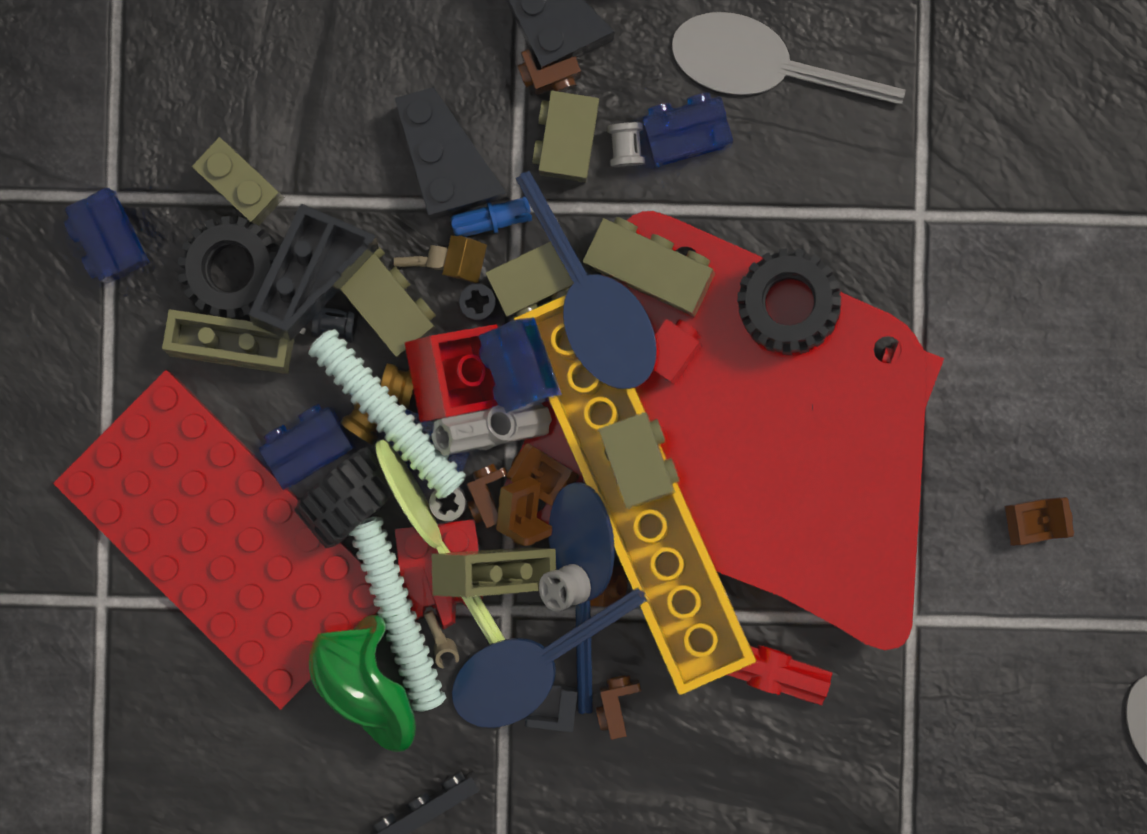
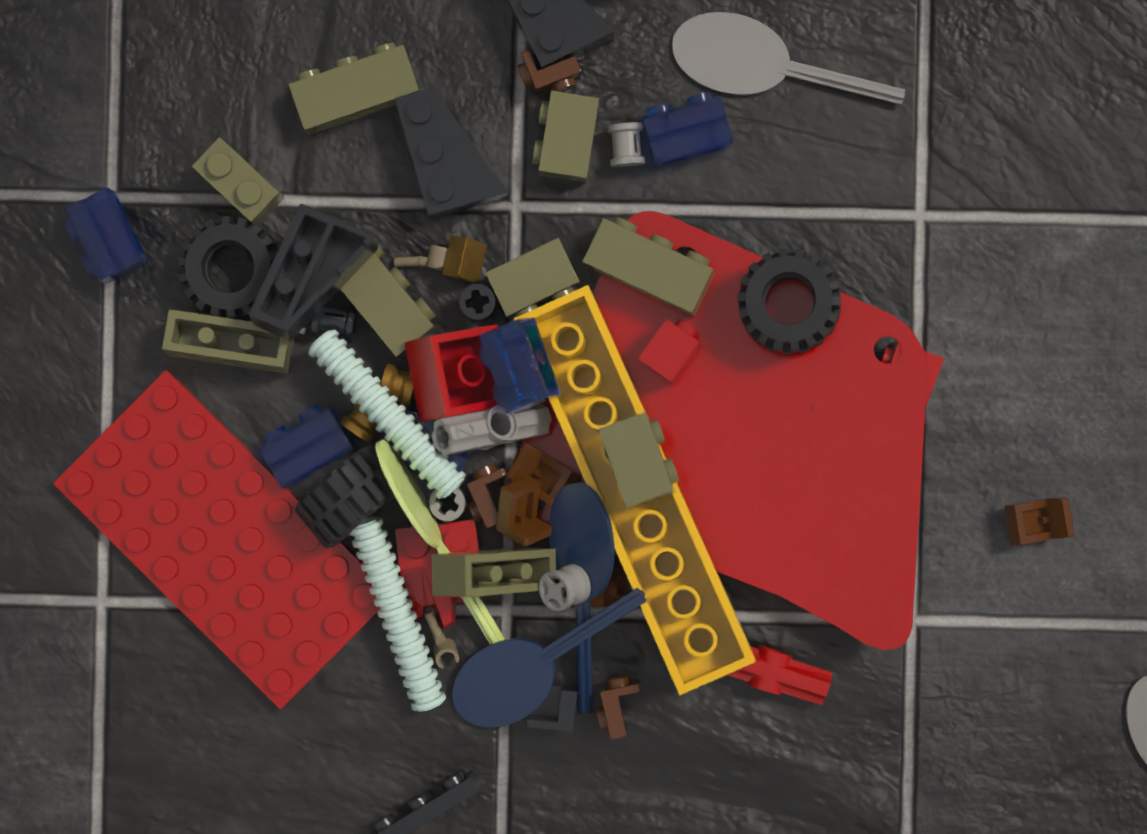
green piece [309,615,416,752] -> none
blue axle [451,196,532,237] -> none
dark blue piece [516,171,657,389] -> none
none -> olive brick [289,43,420,135]

